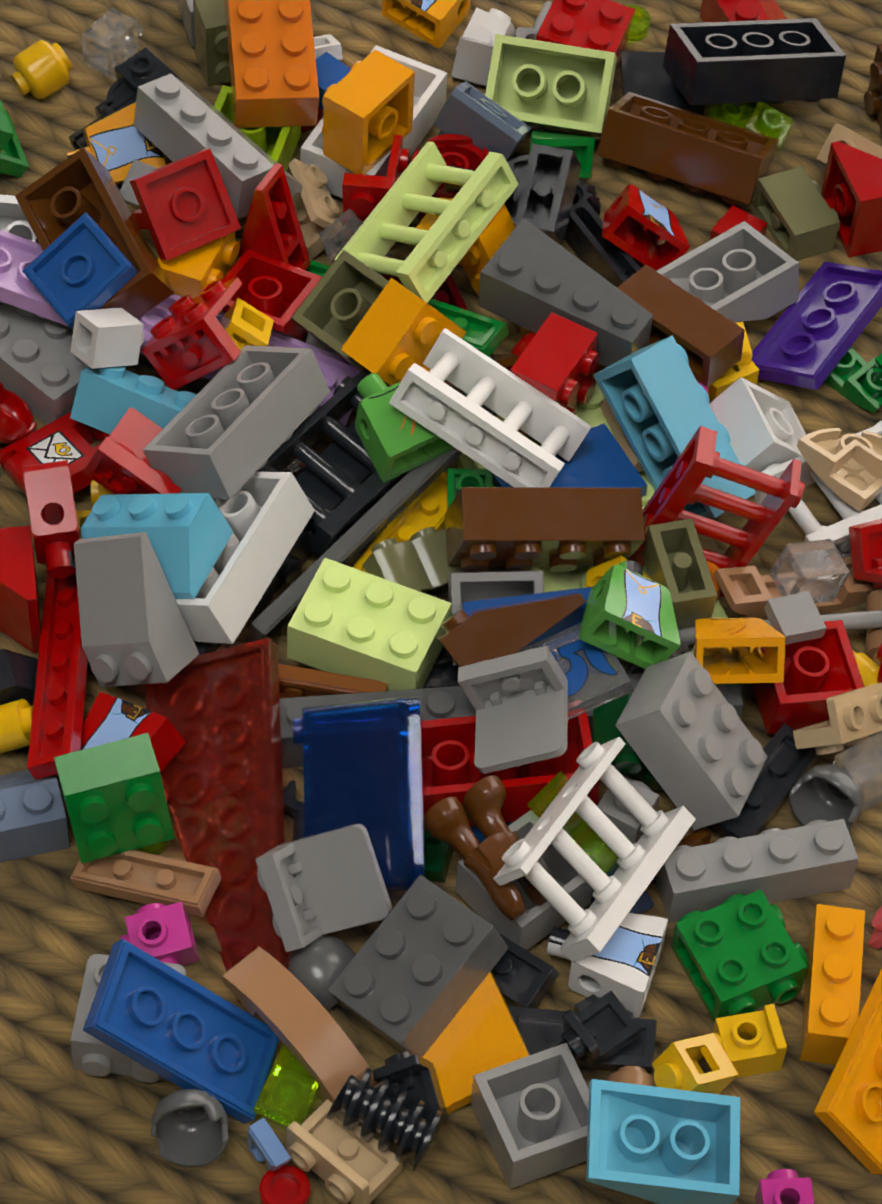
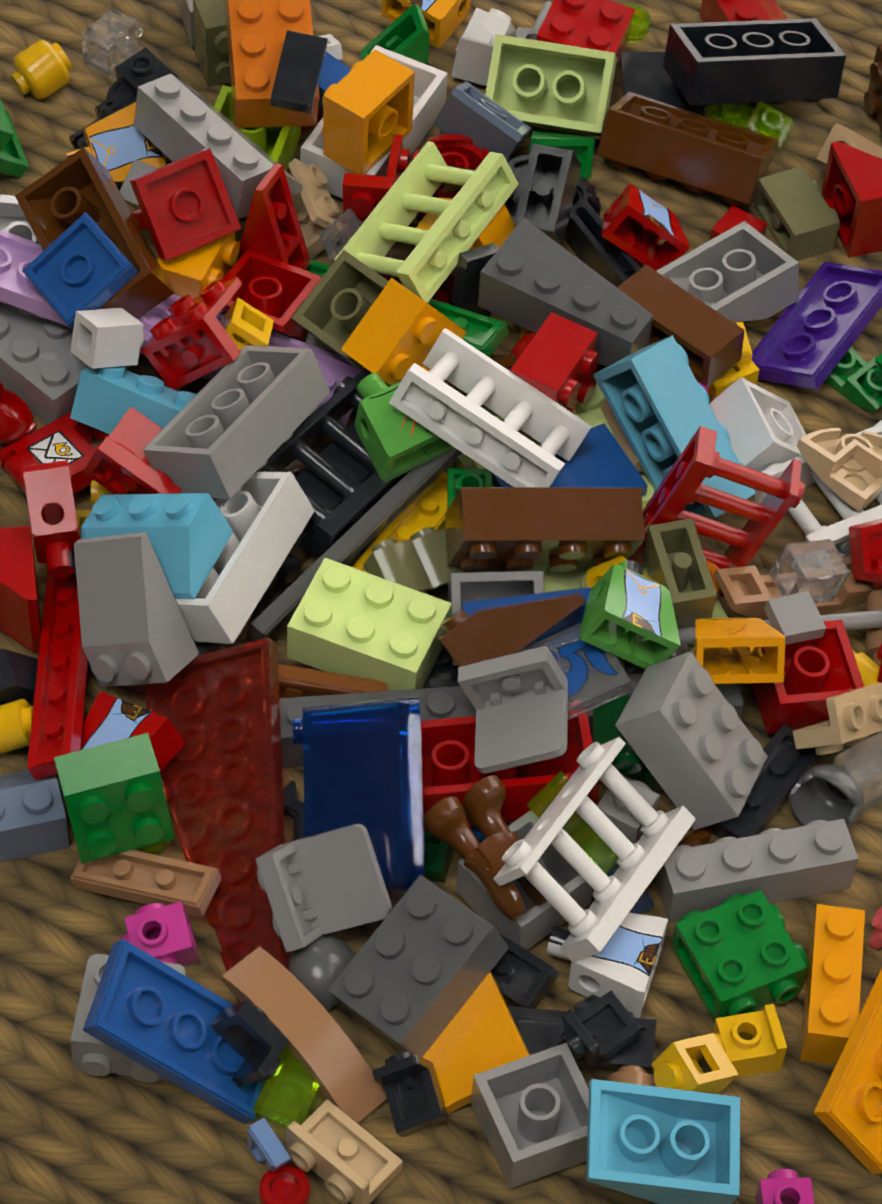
dark grey hair [151,1089,228,1167] -> none
black piece [326,1067,442,1171] -> none
none -> black bracket [210,1000,289,1087]
none -> black tile [270,30,328,114]
none -> green slope [359,3,430,65]
none -> black tile [451,243,499,318]

